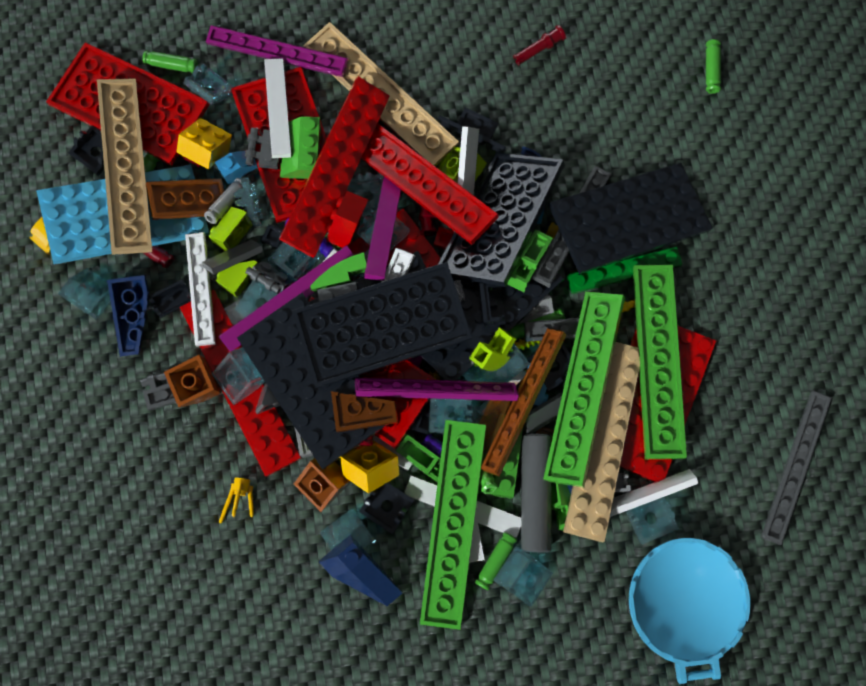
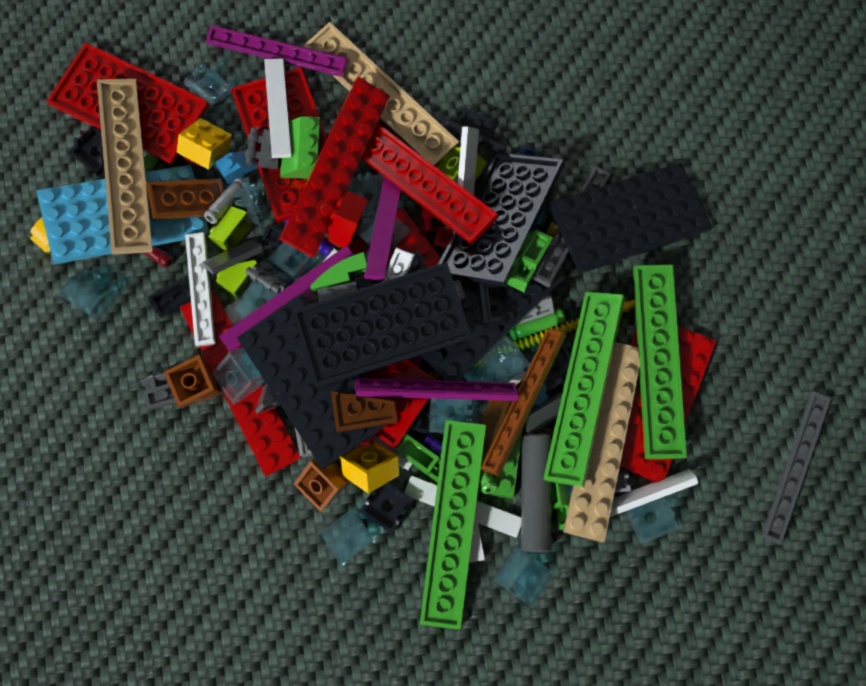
dark blue wedge [107,275,149,357] -> none
bright green axle [142,50,198,74] -> none
yellow plant [219,478,254,523] -> none
dark blue wedge [319,534,403,606] -> none
lime brick [469,327,516,371] -> none
bright green axle [475,532,517,591] -> none
dark red pin [513,25,566,66] -> none
dark grey tile [524,318,579,342] -> none
green plate [567,247,683,295] -> none
medium azure dish [629,538,750,684] -> none
bright green axle [706,39,721,94] -> none

